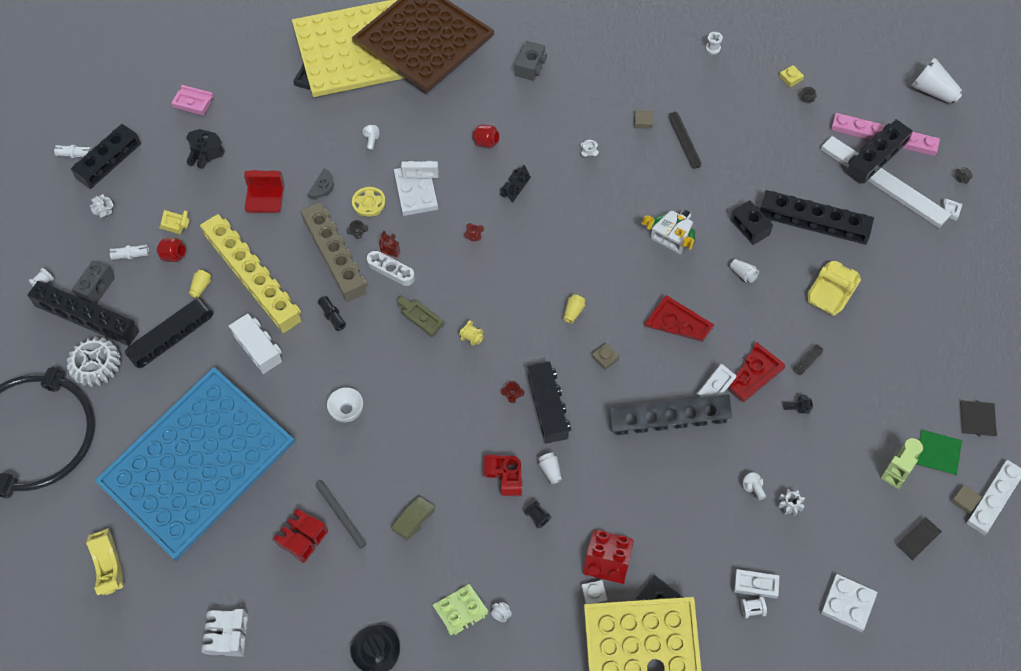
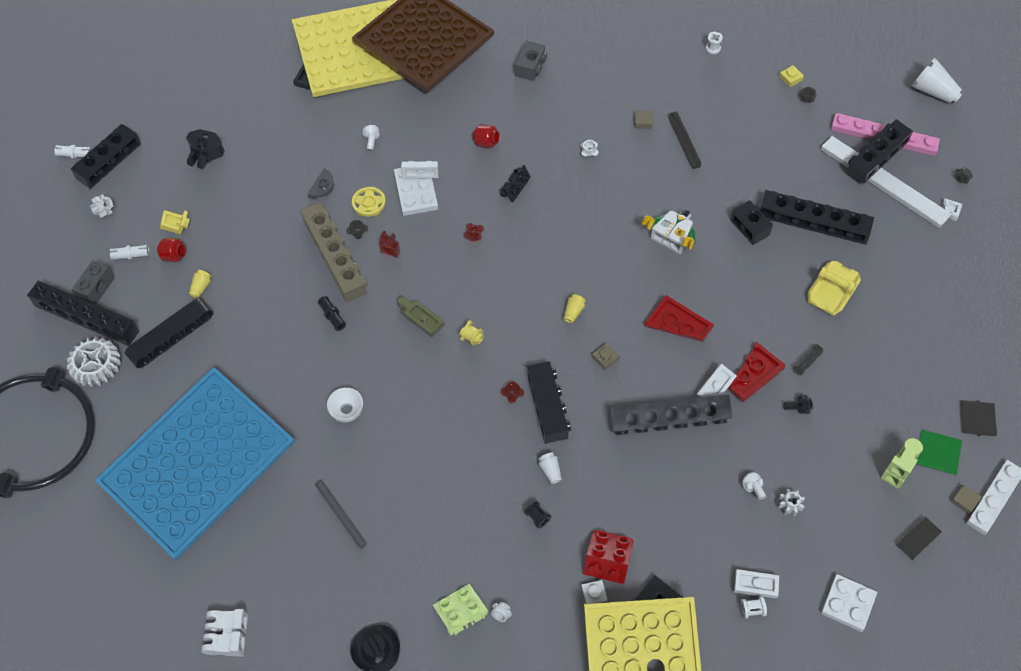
white bush [28,268,54,286] -> none
light yellow arch [86,528,124,596] -> none
bright pink plate [171,85,214,116] -> none
light yellow brick [200,214,302,334] -> none
white brick [229,314,282,374] -> none
red bracket [244,170,284,213] -> none
red legs [272,509,329,564] -> none
white beam [367,251,415,286] -> none
olive slope [391,496,435,540] -> none
red piece [482,455,522,496] -> none
white cone [730,259,759,283] -> none

